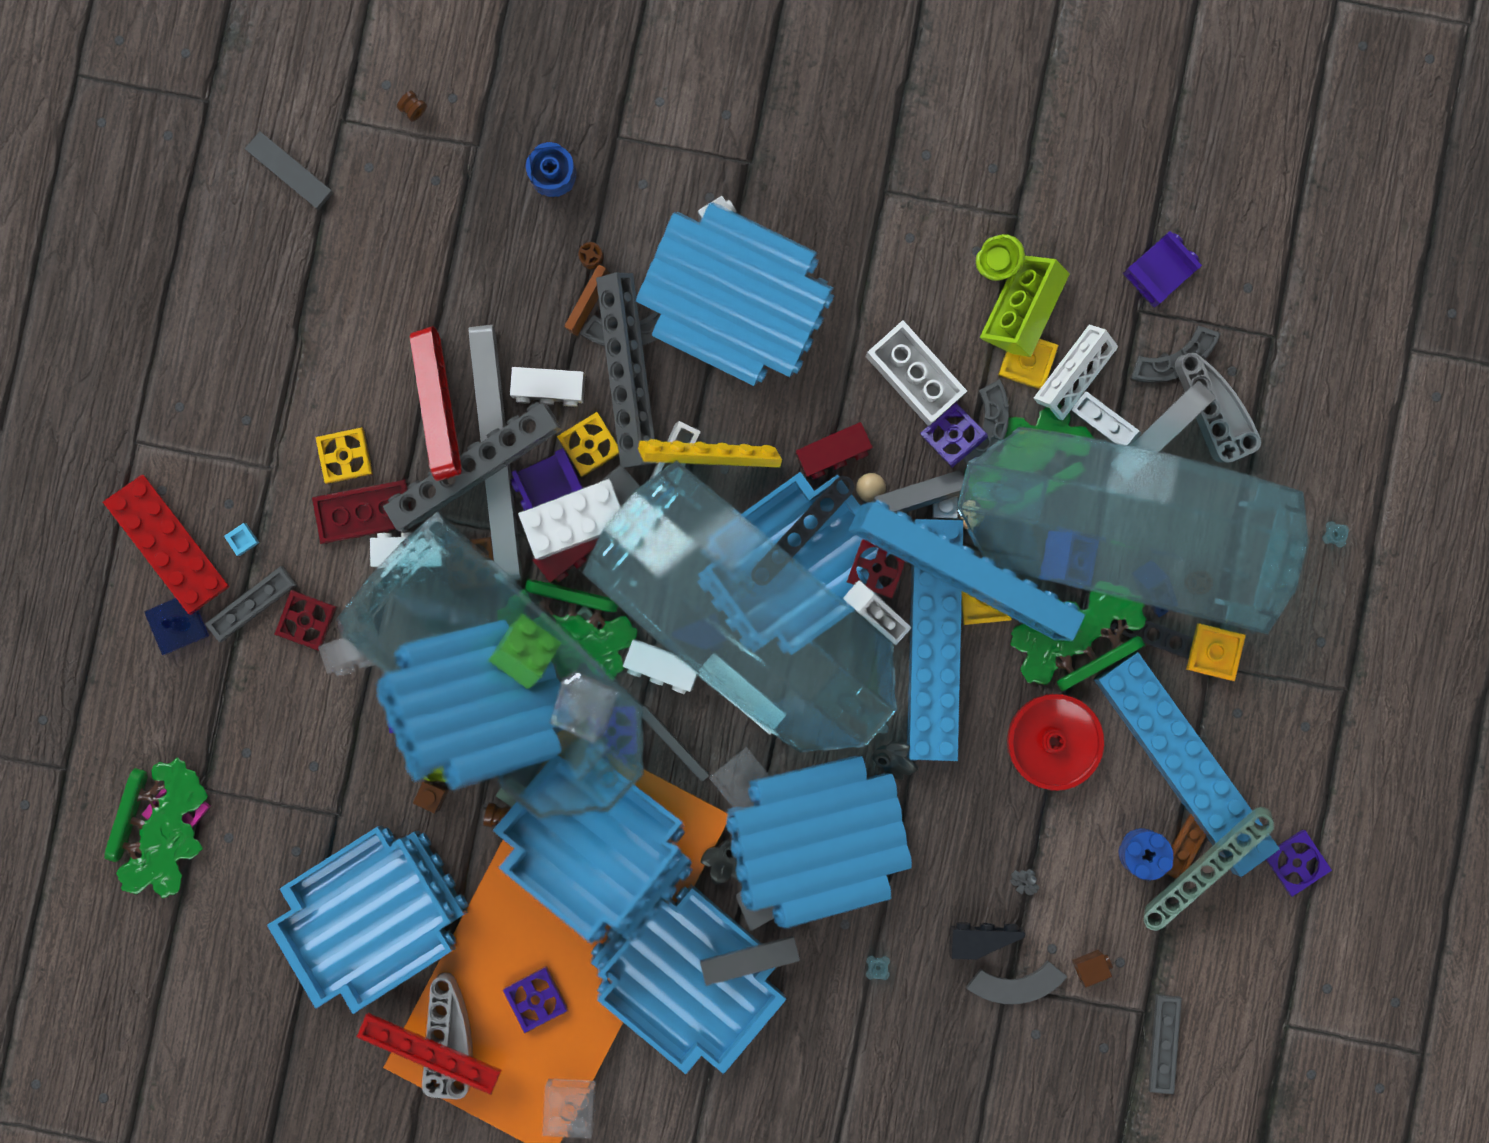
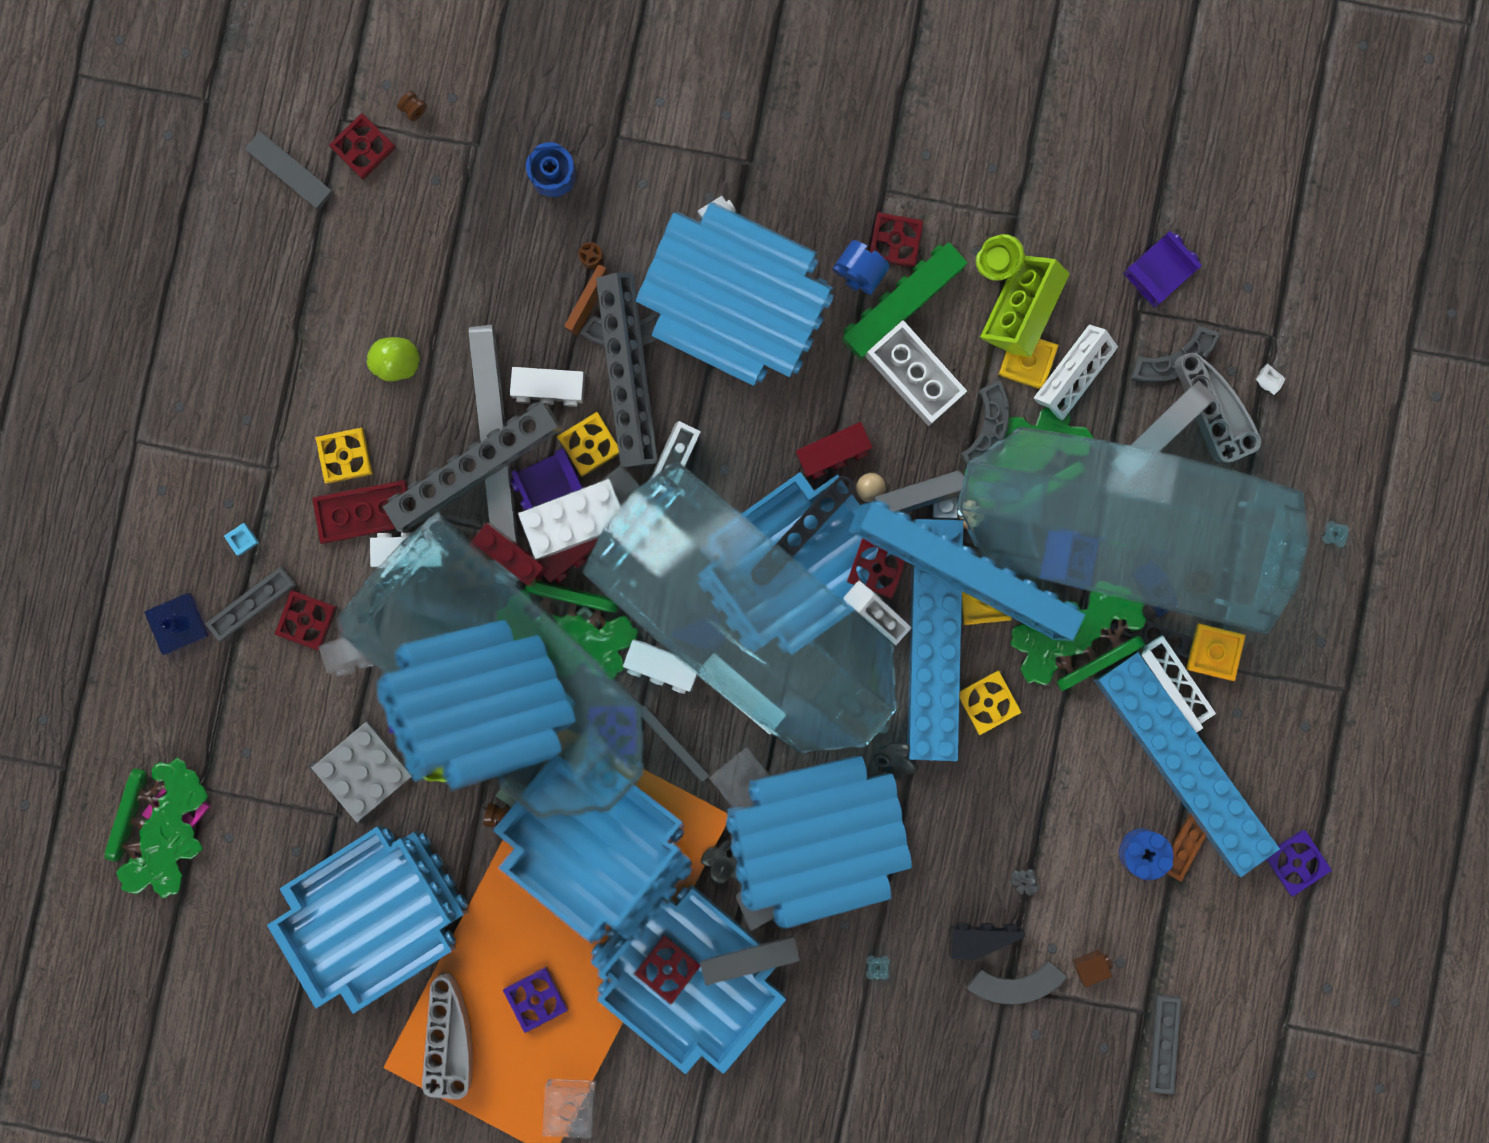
red plate [103,474,230,615] -> none
red tile [357,1013,502,1095] -> none
beam [410,326,462,482] -> none
reddish brown brick [413,780,450,813] -> none
bright green brick [488,614,562,689] -> none
clear brick [550,671,619,743] -> none
yellow plate [638,439,782,467] -> none
dark purple piece [920,403,988,468] -> none
red dish [1007,694,1104,791] -> none
plate [1071,391,1142,452] -> none
sand green beam [1144,807,1274,931] -> none
none -> light grey plate [311,721,412,823]
none -> dark red piece [329,113,396,180]
none -> lime piece [366,337,420,382]
none -> dark red brick [472,523,548,587]
none -> dark red piece [633,935,701,1005]
none -> blue brick [832,240,889,295]
none -> green brick [842,242,968,361]
none -> dark red piece [870,212,924,268]
none -> yellow piece [959,670,1021,735]
none -> white fence [1138,635,1216,733]
none -> white plate [1256,363,1285,395]

